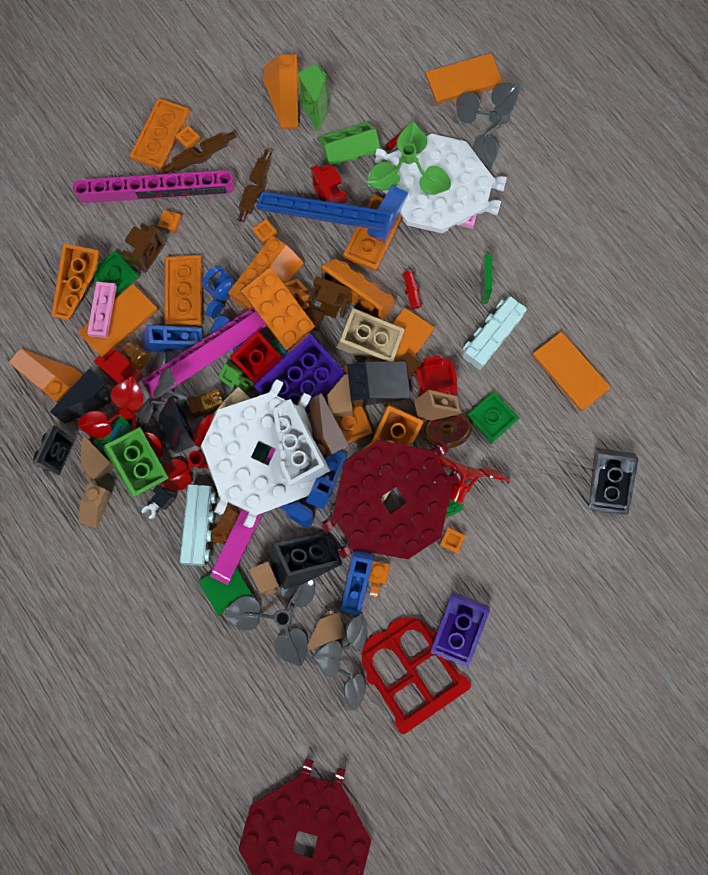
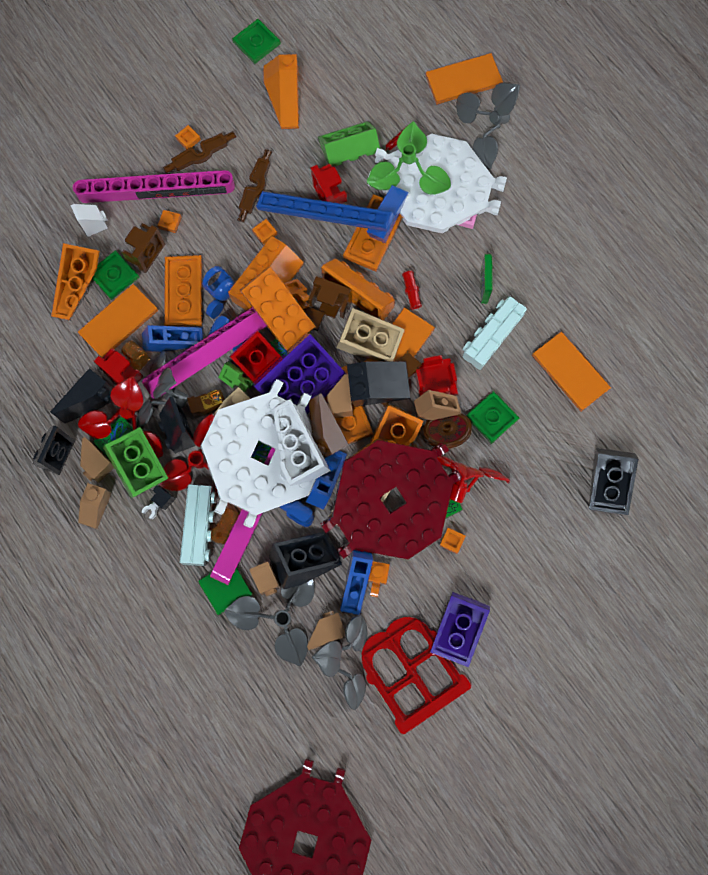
orange wedge [8,349,83,403] -> none
bright pink plate [87,282,117,338] -> none
orange tile [129,98,191,171] -> none
bright green slope [297,64,329,131] -> none
none -> white slope [71,204,108,237]
none -> green tile [232,19,281,64]

